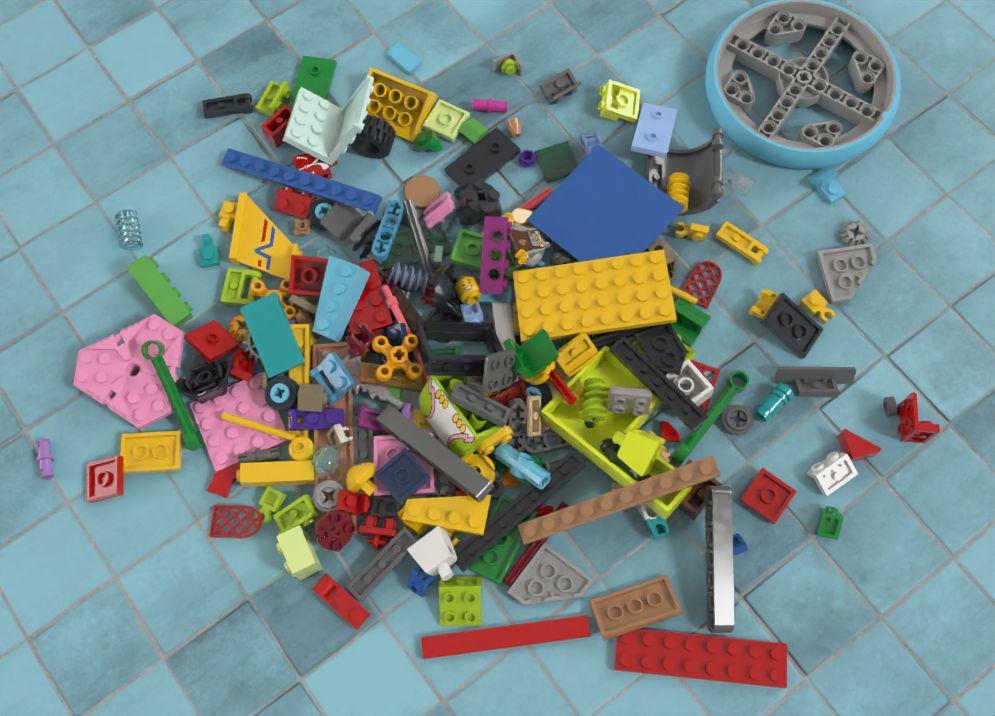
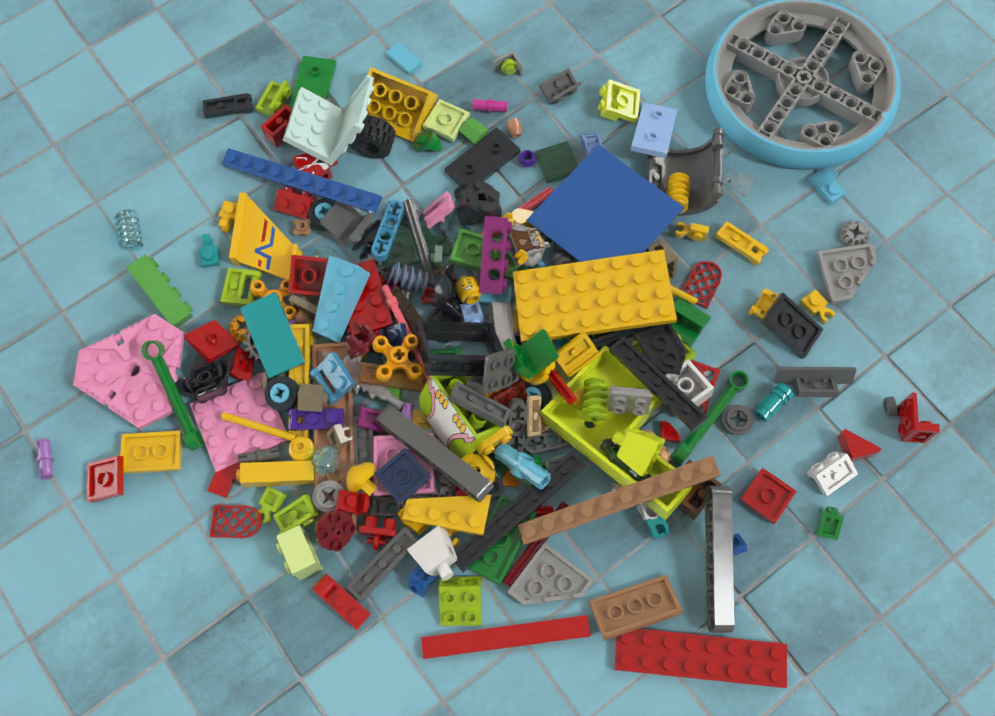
medium nougat tile [405,175,440,209] -> none

